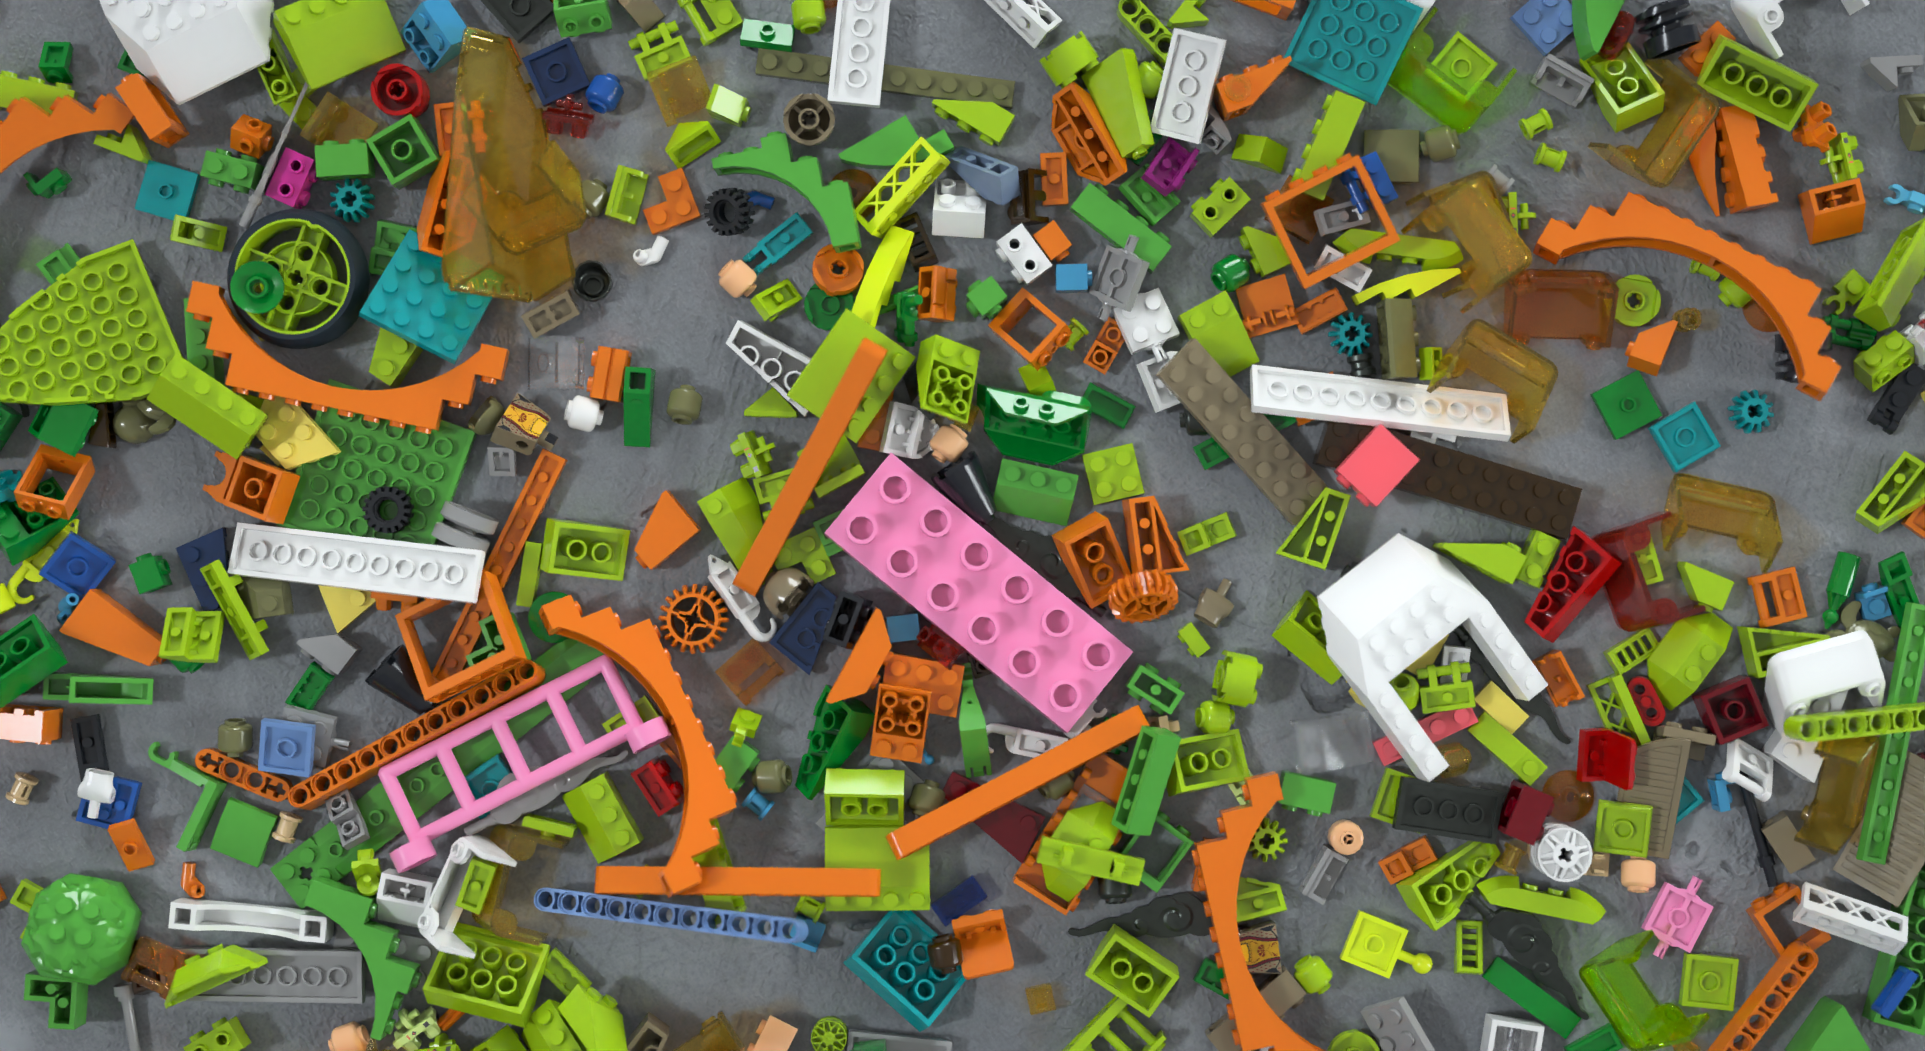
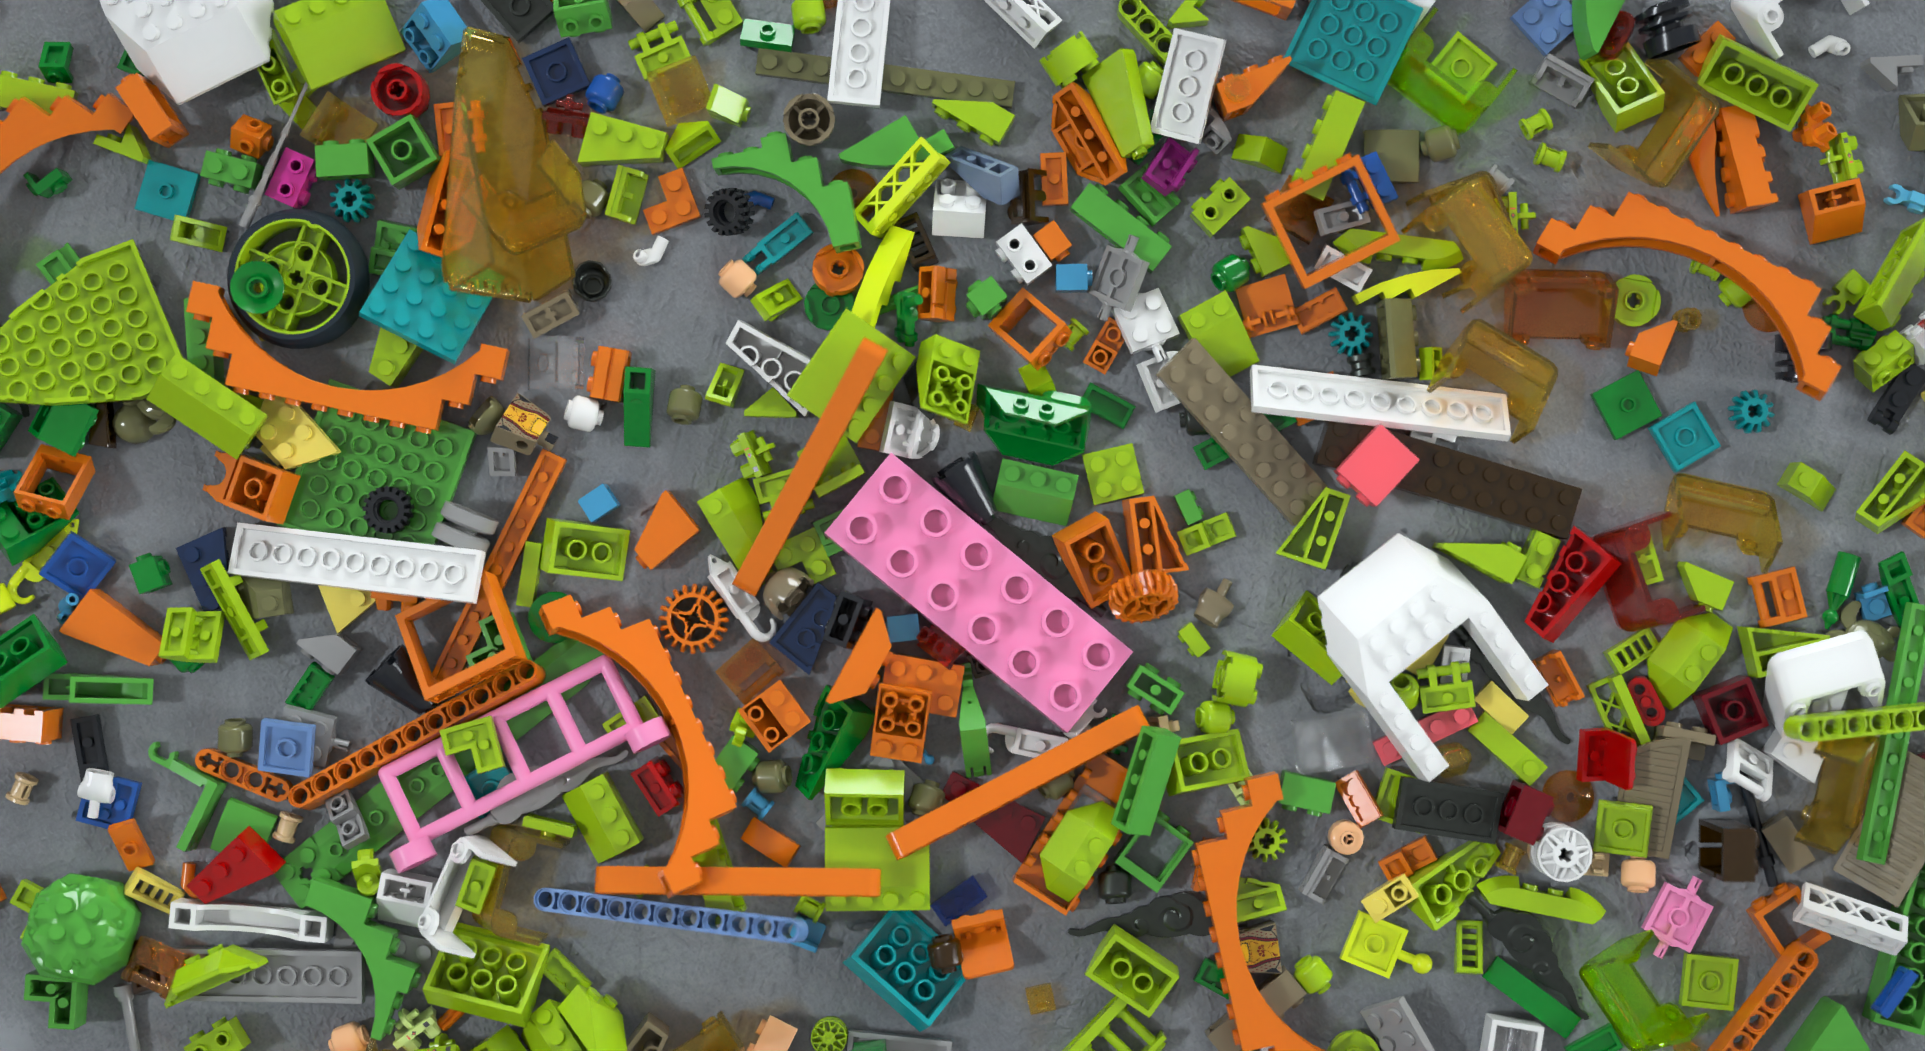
light nougat head [929,424,968,464] -> none
lime hinge [1036,835,1145,886] -> none
none -> light yellow slope [124,866,185,914]
none -> red wedge [187,826,286,904]
none -> lime plate [439,716,505,774]
none -> lime wedge [577,112,670,167]
none -> dark azure panel [578,484,621,522]
none -> lime slope [705,363,745,408]
none -> orange slope [738,679,811,753]
none -> orange slope [740,817,801,868]
none -> bright green piece [1173,489,1204,525]
none -> plate [1335,770,1384,828]
none -> light yellow slope [1361,874,1419,923]
none -> dark brown piece [1699,819,1759,882]
none -> lime slope [1777,462,1836,511]
none -> white arm [1808,35,1851,58]

